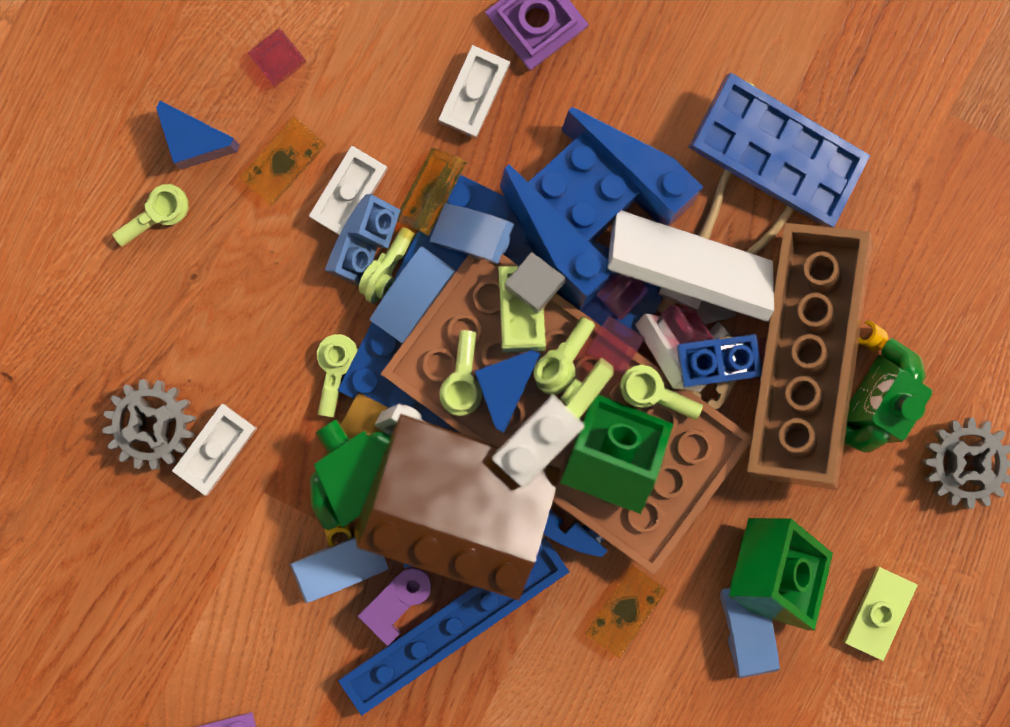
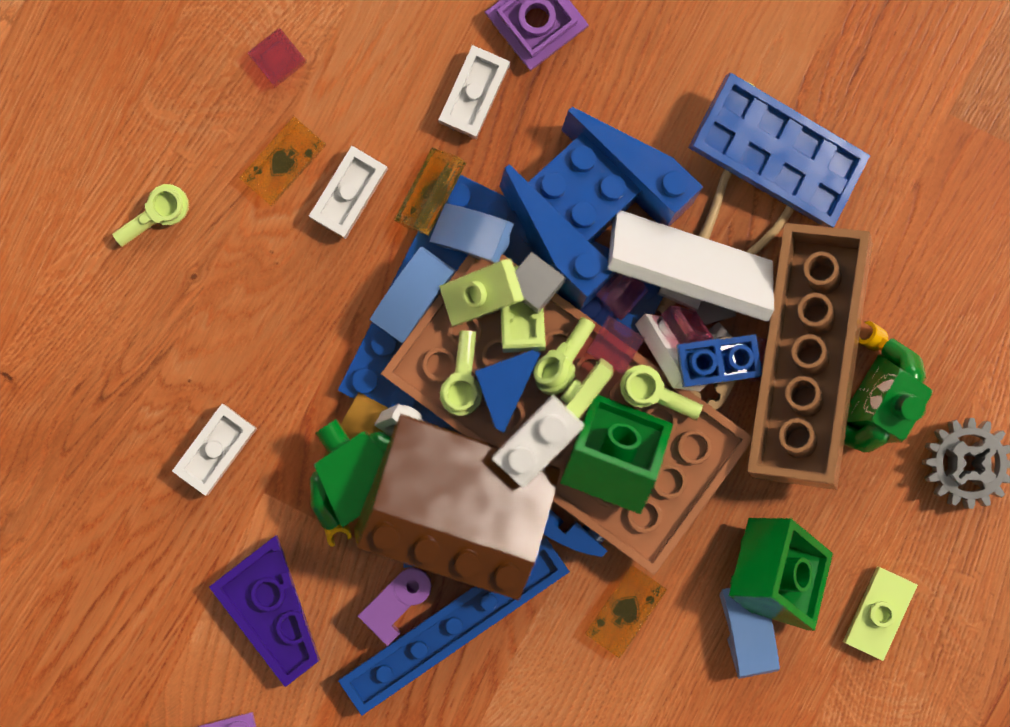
light grey gear [102,379,196,470] -> none
blue slope [156,101,240,170] -> none
light blue slope [289,537,389,603] -> none
yellowish green plate [317,334,358,418] -> none
medium blue slope [325,194,400,285] -> none
yellowish green plate [359,227,416,304] -> none
none -> dark purple wing [209,535,320,687]
none -> yellowish green plate [439,259,524,326]

